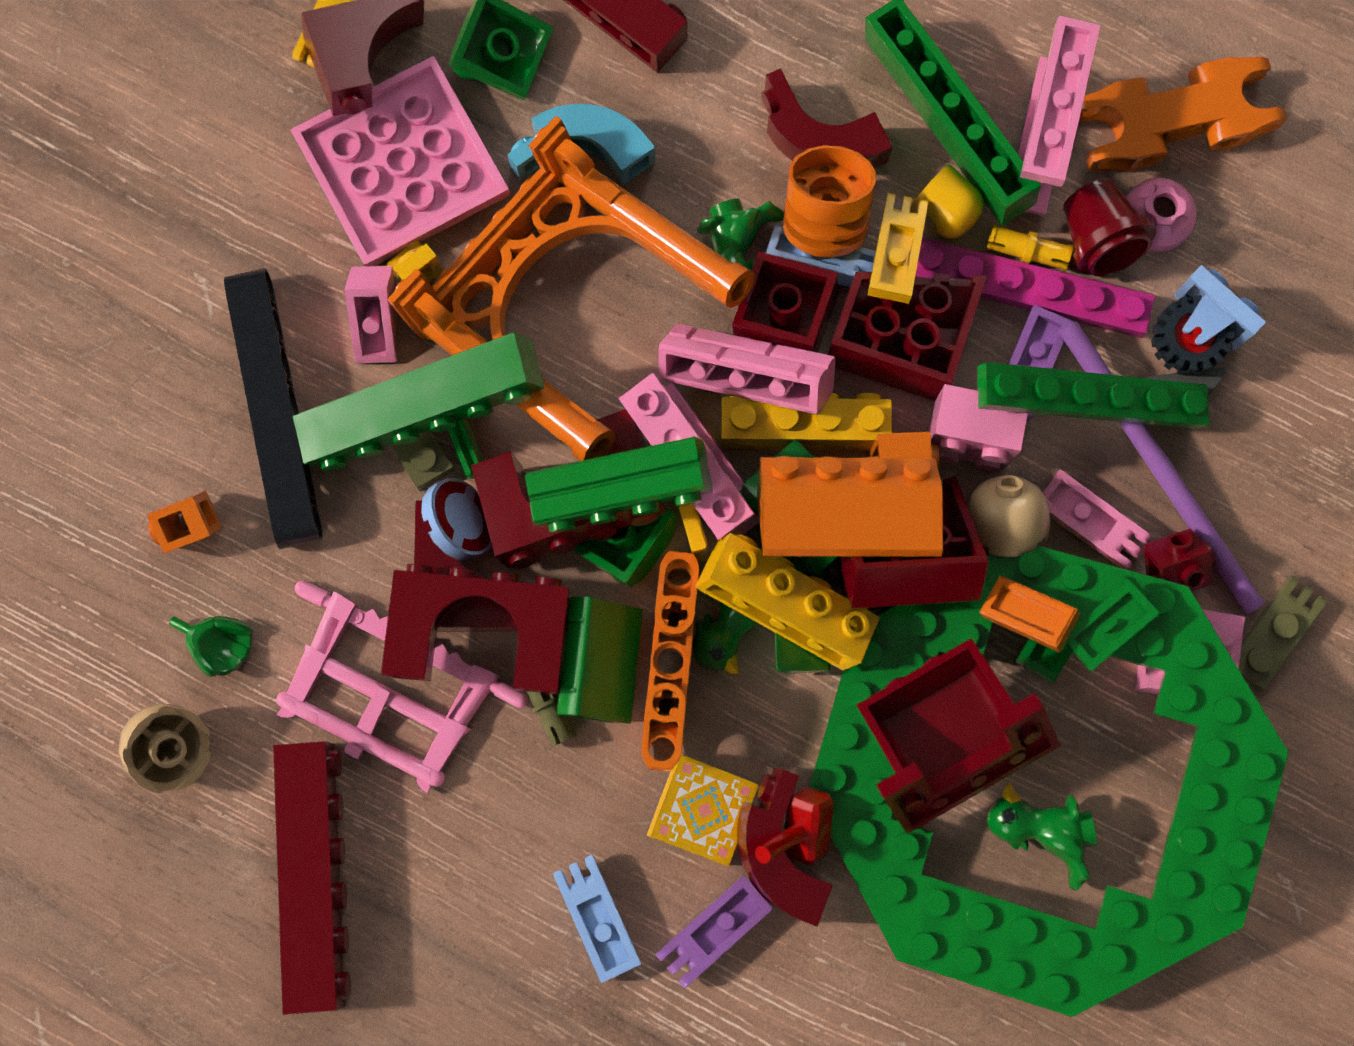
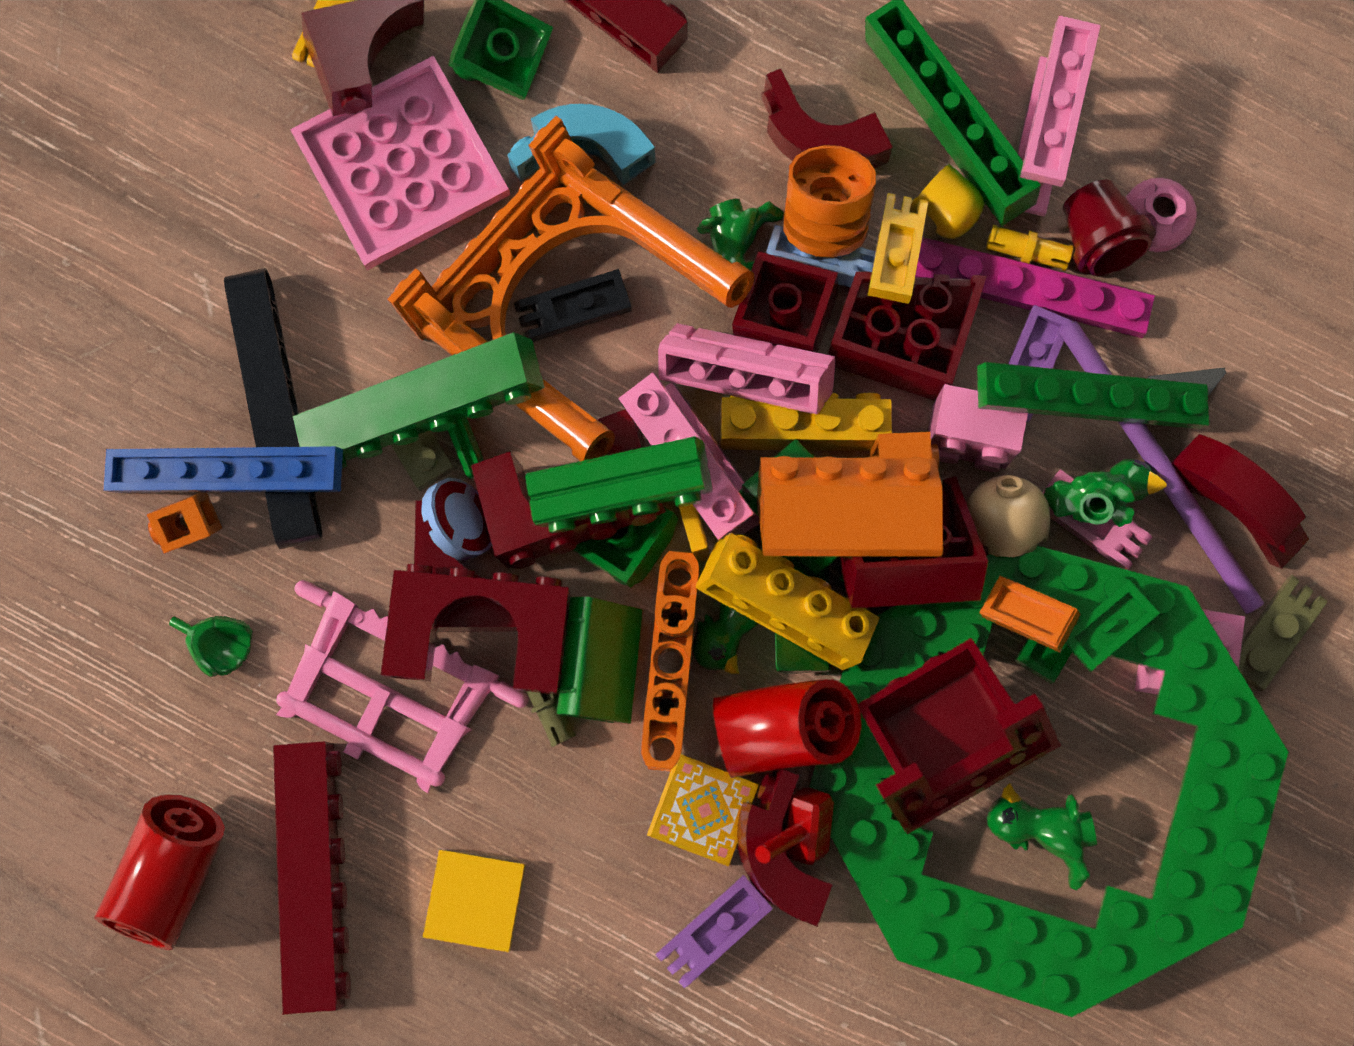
tan cylinder [118,703,211,793] -> none
bright pink slope [344,266,397,363] -> none
yellow bracket [387,241,443,283] -> none
light blue hinge [553,854,642,983] -> none
orange piece [1079,57,1287,172] -> none
dark red brick [1143,528,1216,592] -> none
plate [1151,265,1266,376] -> none
none -> red brick [94,794,225,950]
none -> blue plate [103,446,343,493]
none -> yellow tile [423,849,526,952]
none -> black hinge [514,269,632,342]
none -> red brick [713,679,862,778]
none -> green animal [1044,459,1167,527]
none -> dark red arch [1172,434,1309,569]

